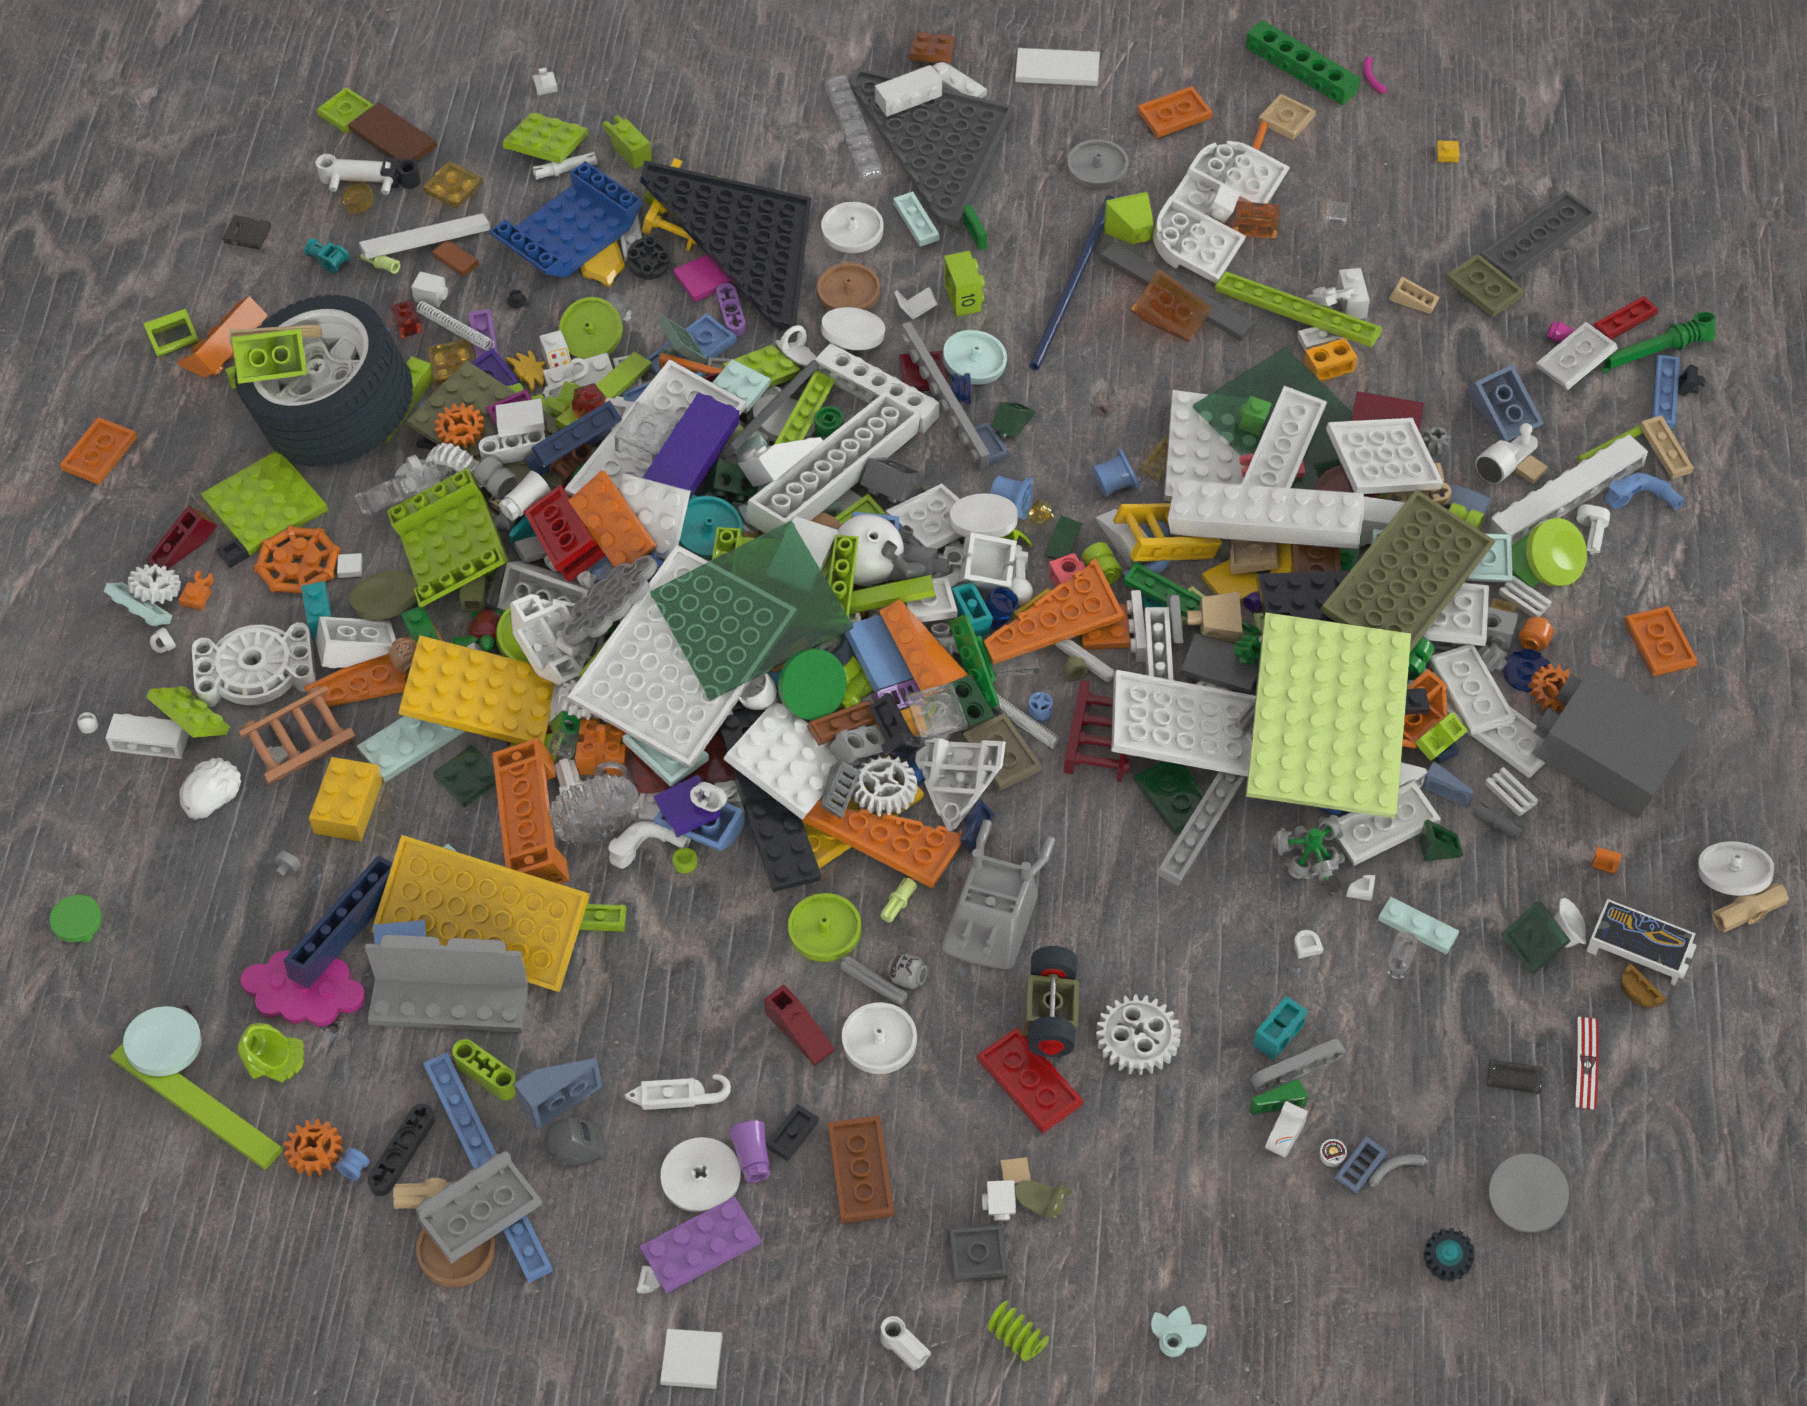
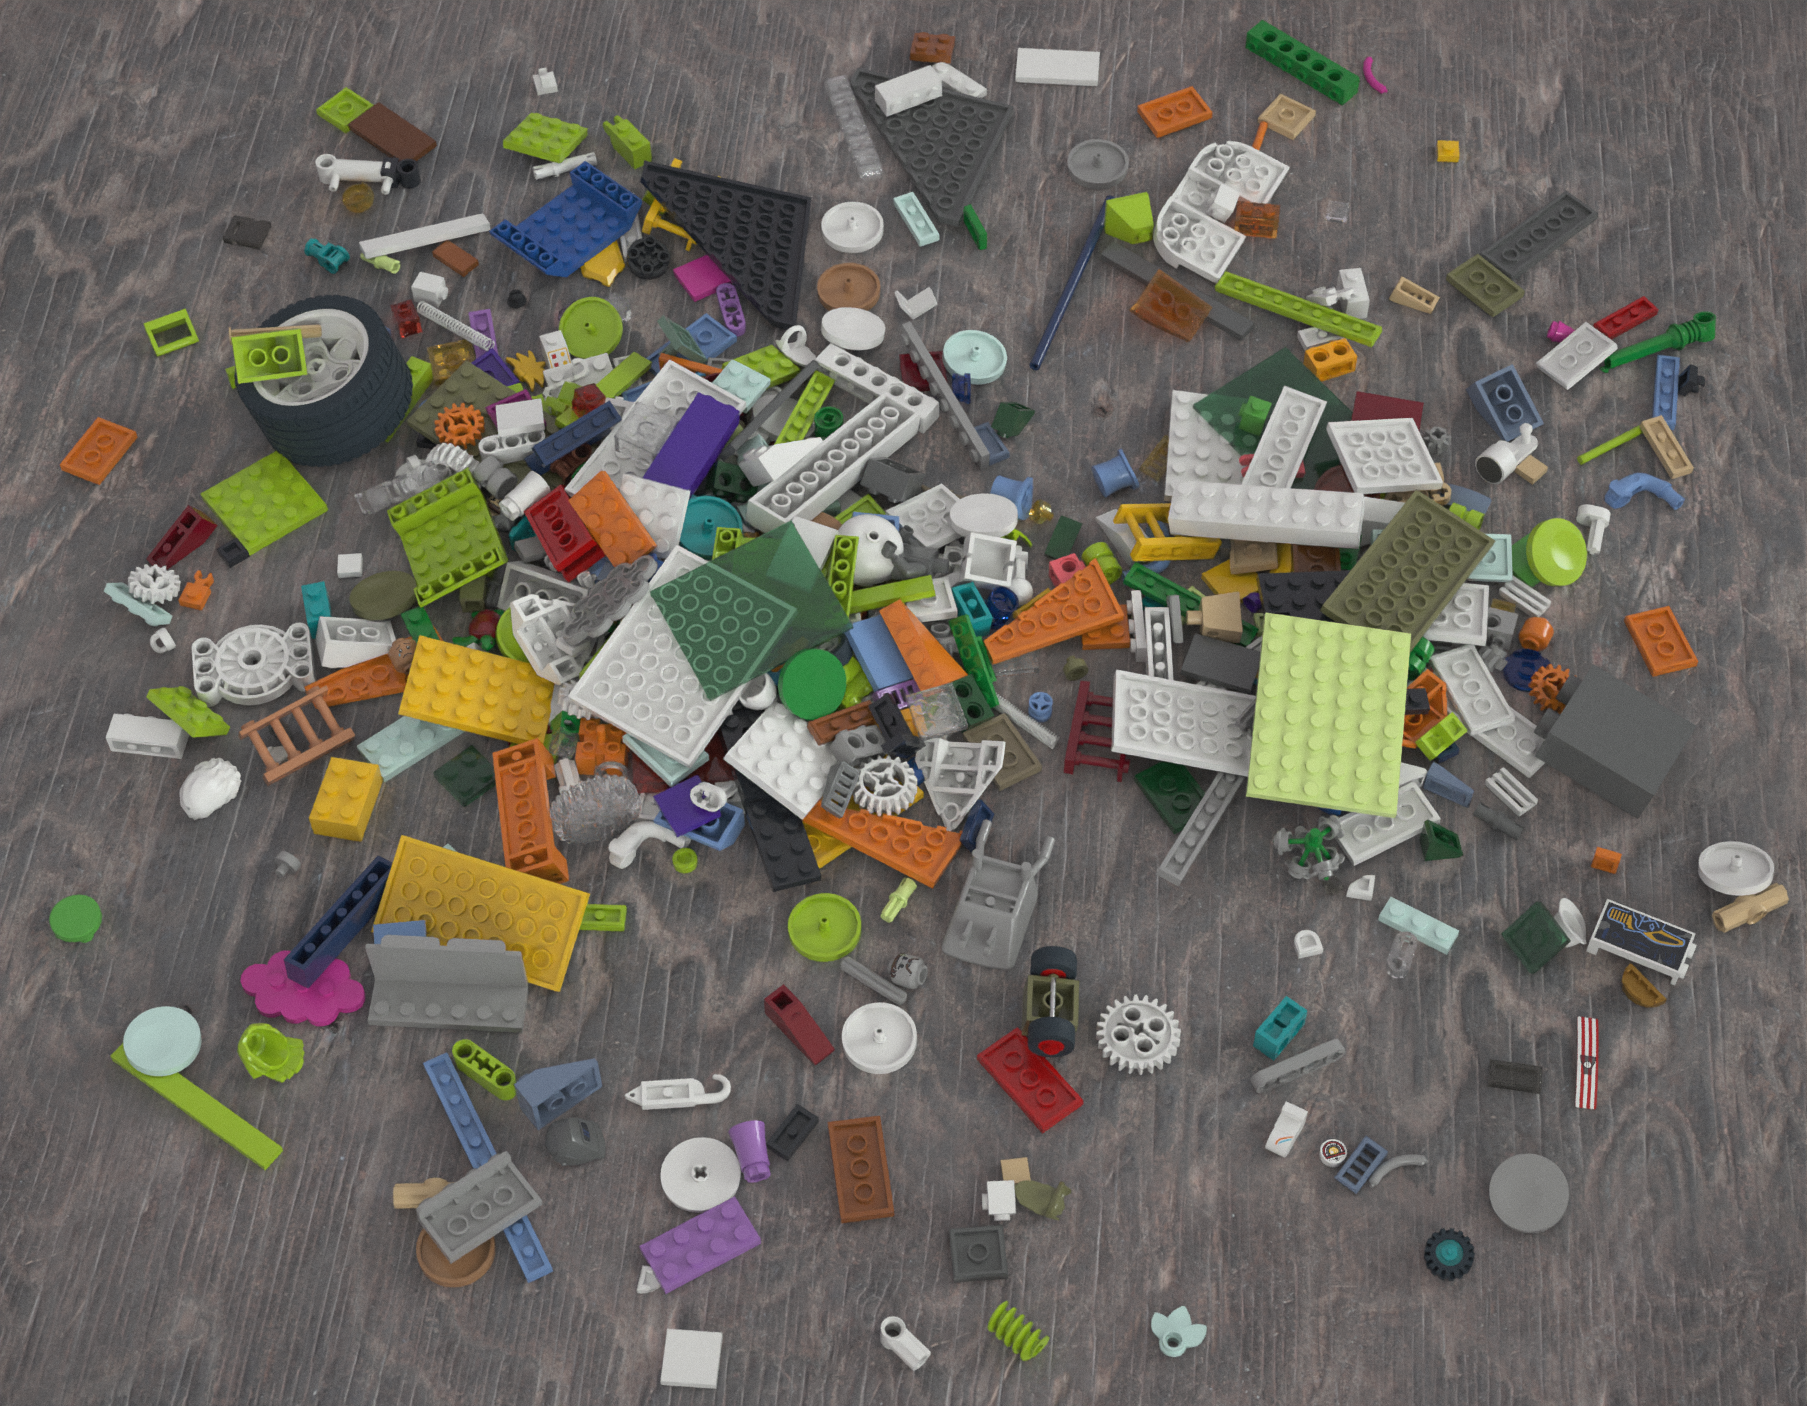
white hinge [77,712,98,734] -> none
orange wedge [177,296,268,378] -> none
orange plate [253,525,341,596] -> none
orange gear [284,1119,343,1177] -> none
medium blue wheel [335,1148,370,1181] -> none
black beam [368,1103,435,1196] -> none
clear yellow plate [423,161,483,209] -> none
lime brick [944,251,985,317] -> none
white axle [1055,639,1115,682] -> none
green gear [1234,635,1261,664] -> none
green slope [1249,1079,1308,1115] -> none
white brick [1488,435,1648,545] -> none

